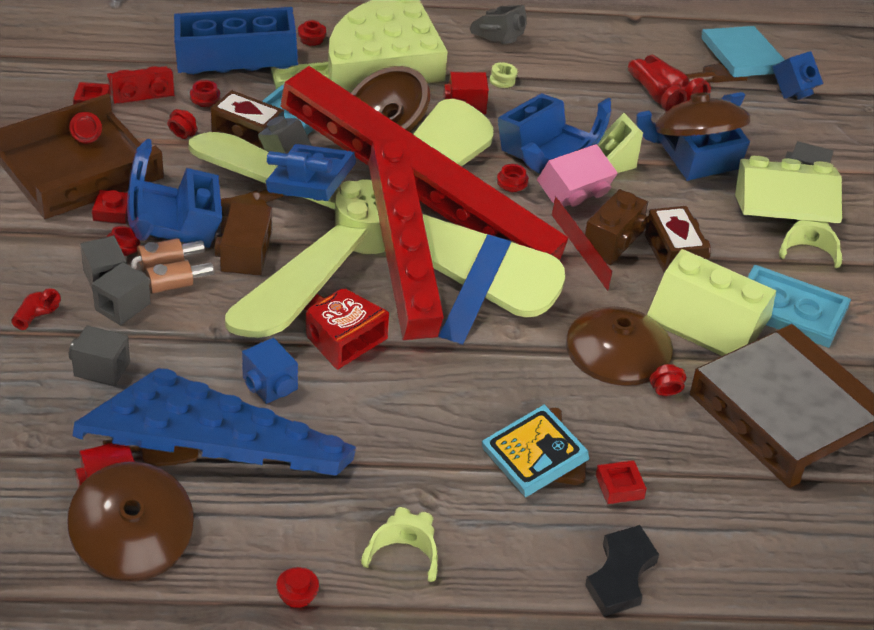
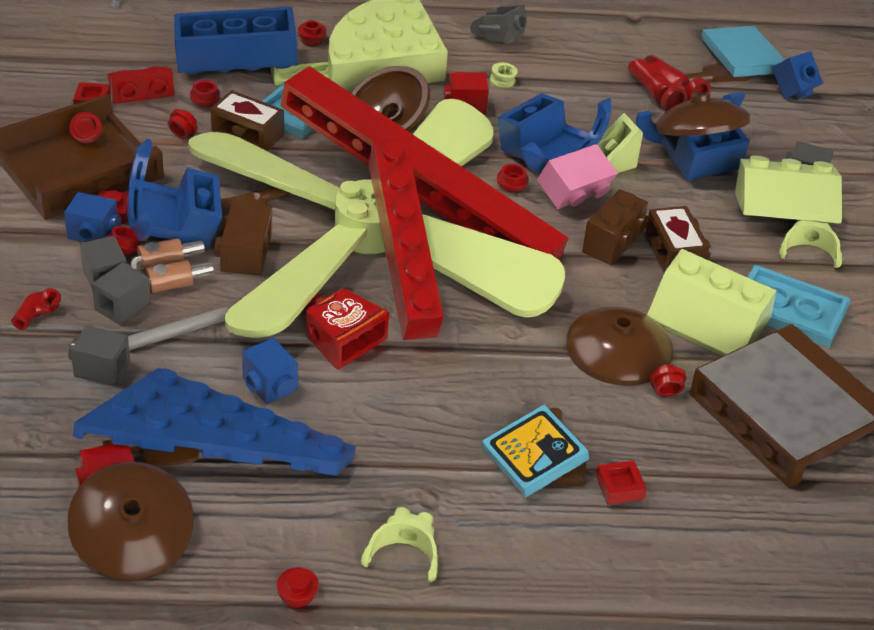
dark grey brick [258,116,312,153] -> none
blue plate [266,144,356,201] -> none
blue sticker [438,234,511,345] -> none
red sticker [552,196,613,291] -> none
black tile [585,525,659,617] -> none
none -> blue brick [64,192,121,242]
none -> light grey bar [128,306,228,351]

